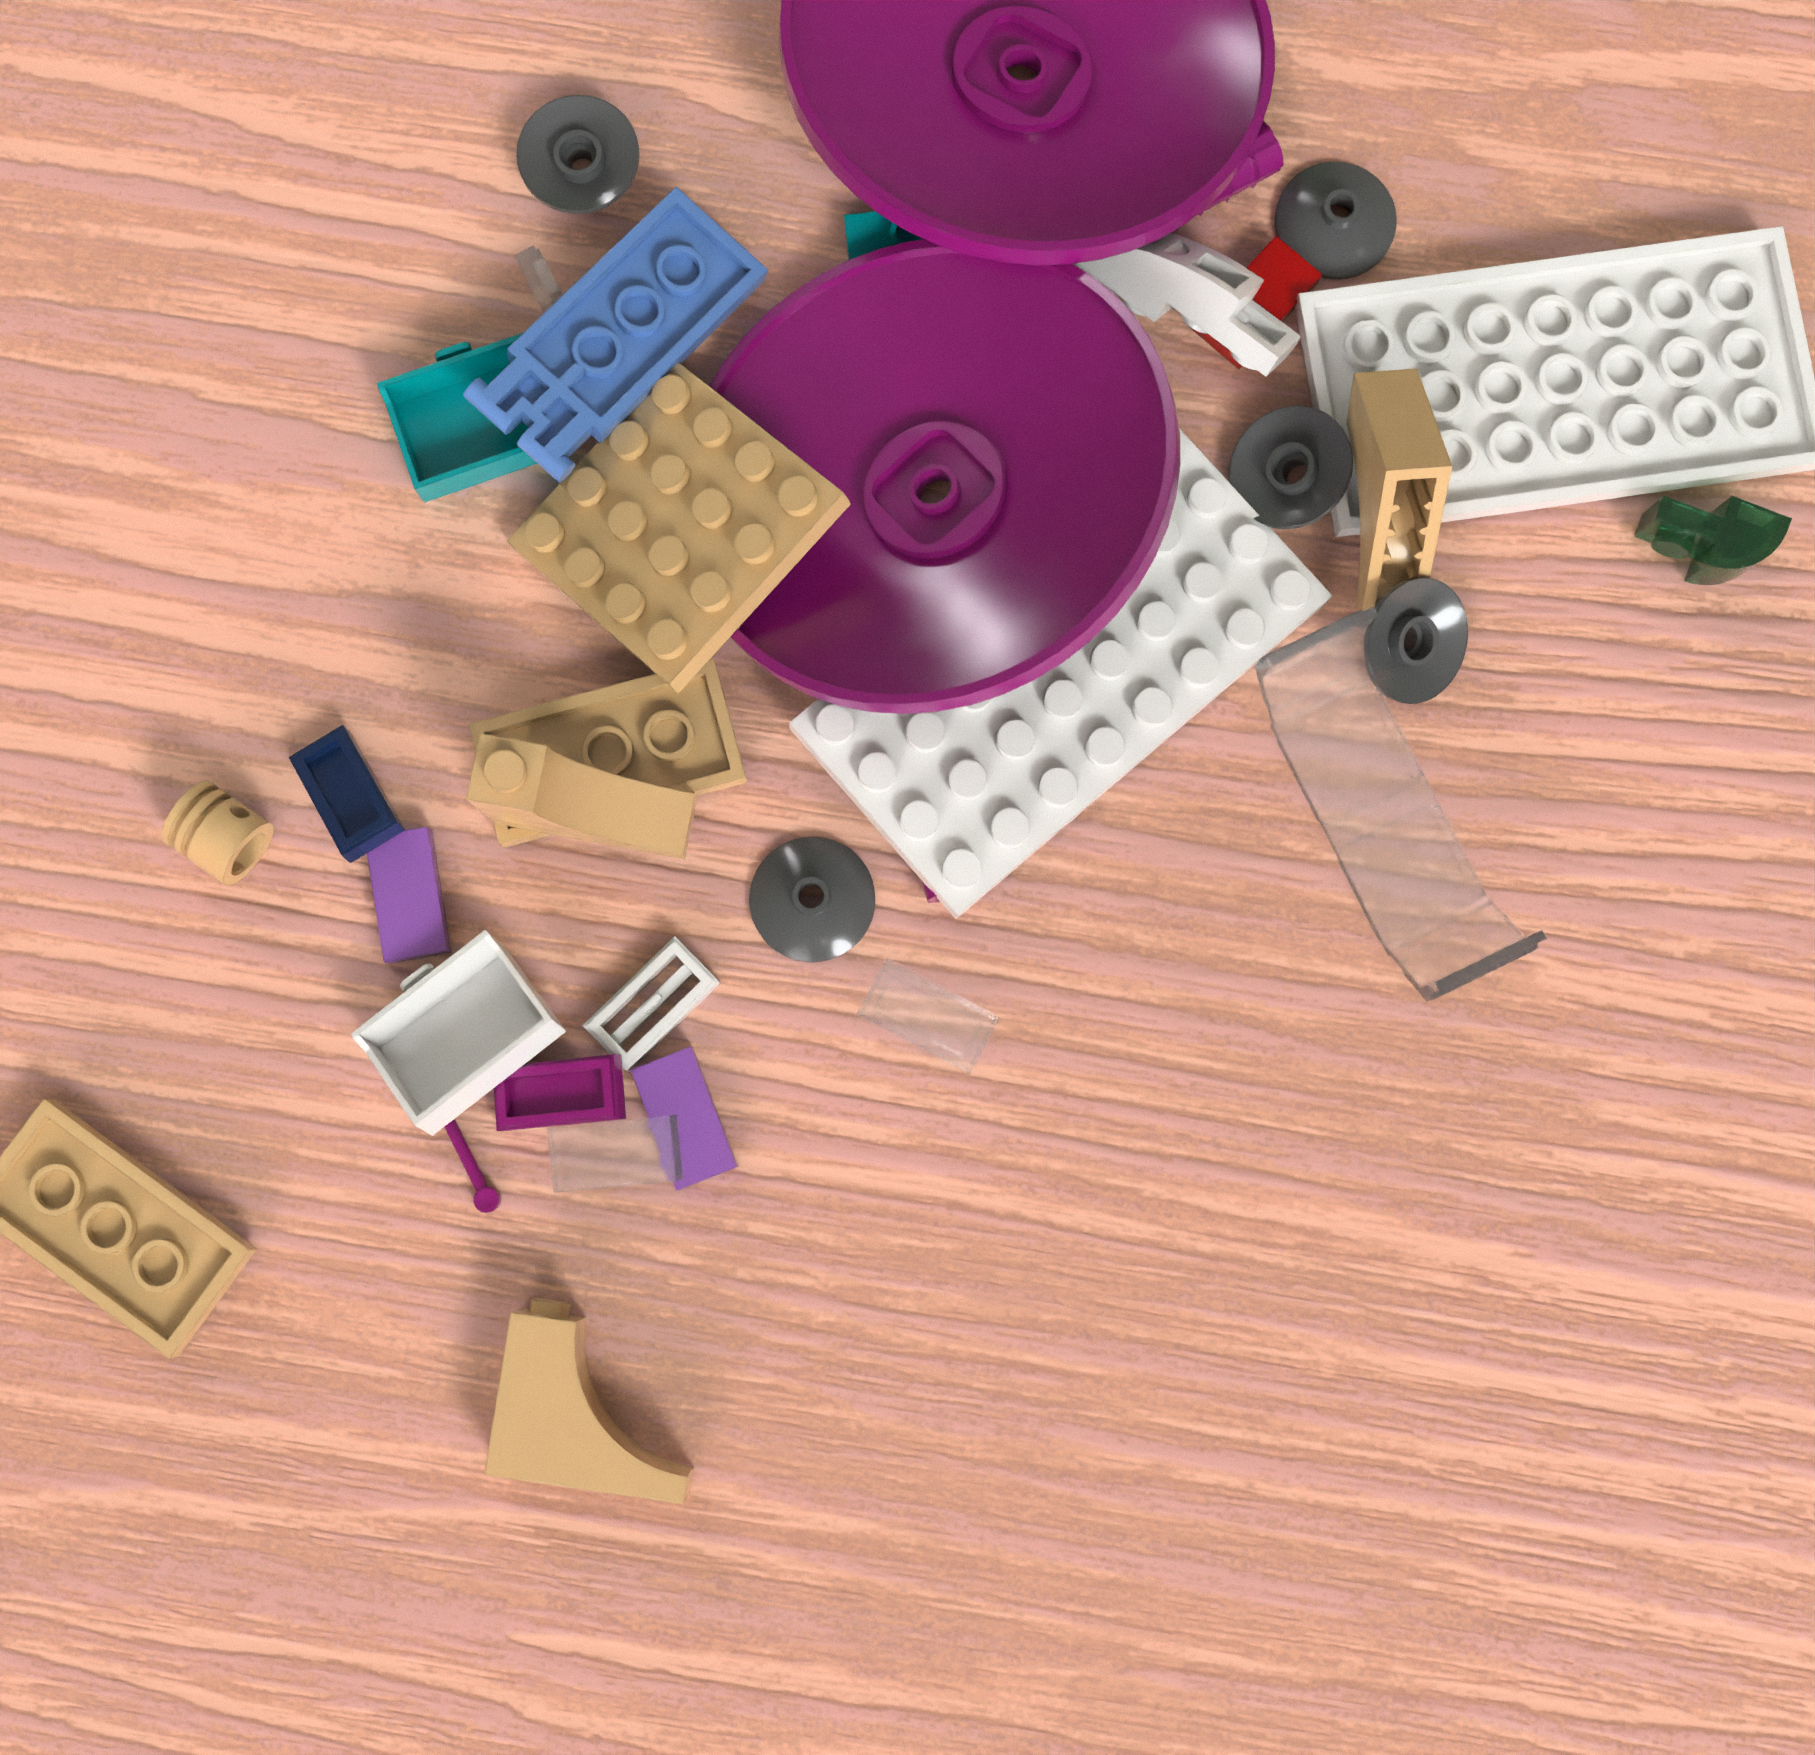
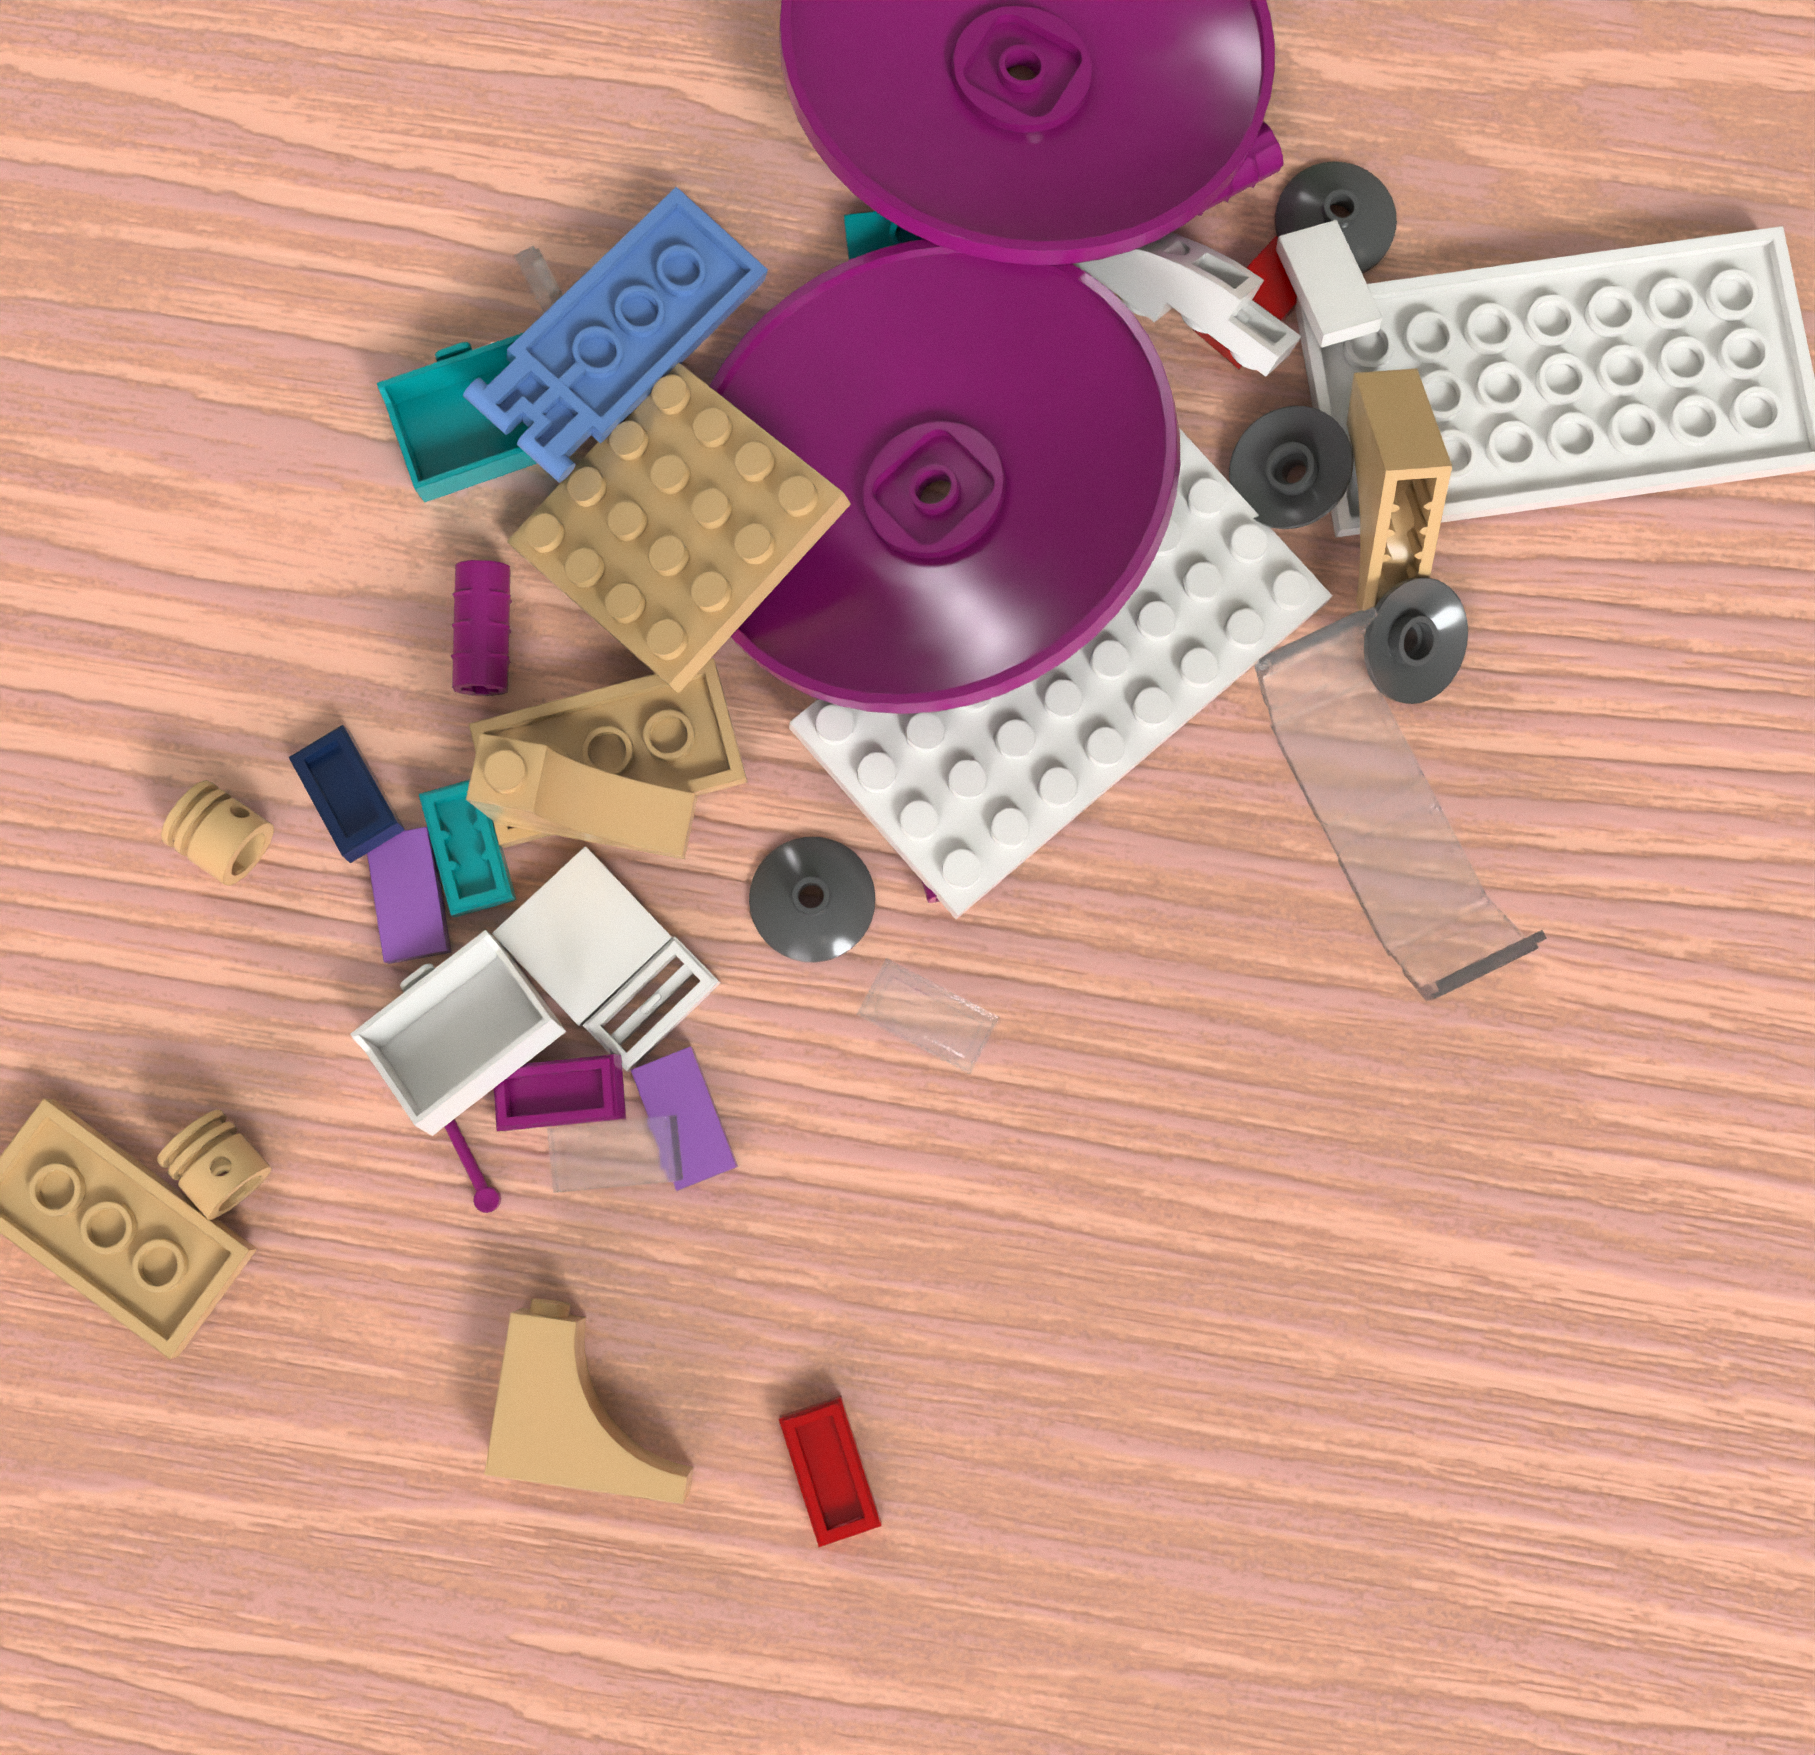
dark grey dish [516,95,640,214] -> none
clear green brick [1634,496,1792,585] -> none
none -> tan piece [157,1109,272,1220]
none -> teal plate [419,779,517,918]
none -> magenta axle [450,560,512,696]
none -> white tile [492,846,673,1027]
none -> red tile [779,1395,882,1547]
none -> white tile [1276,220,1383,348]

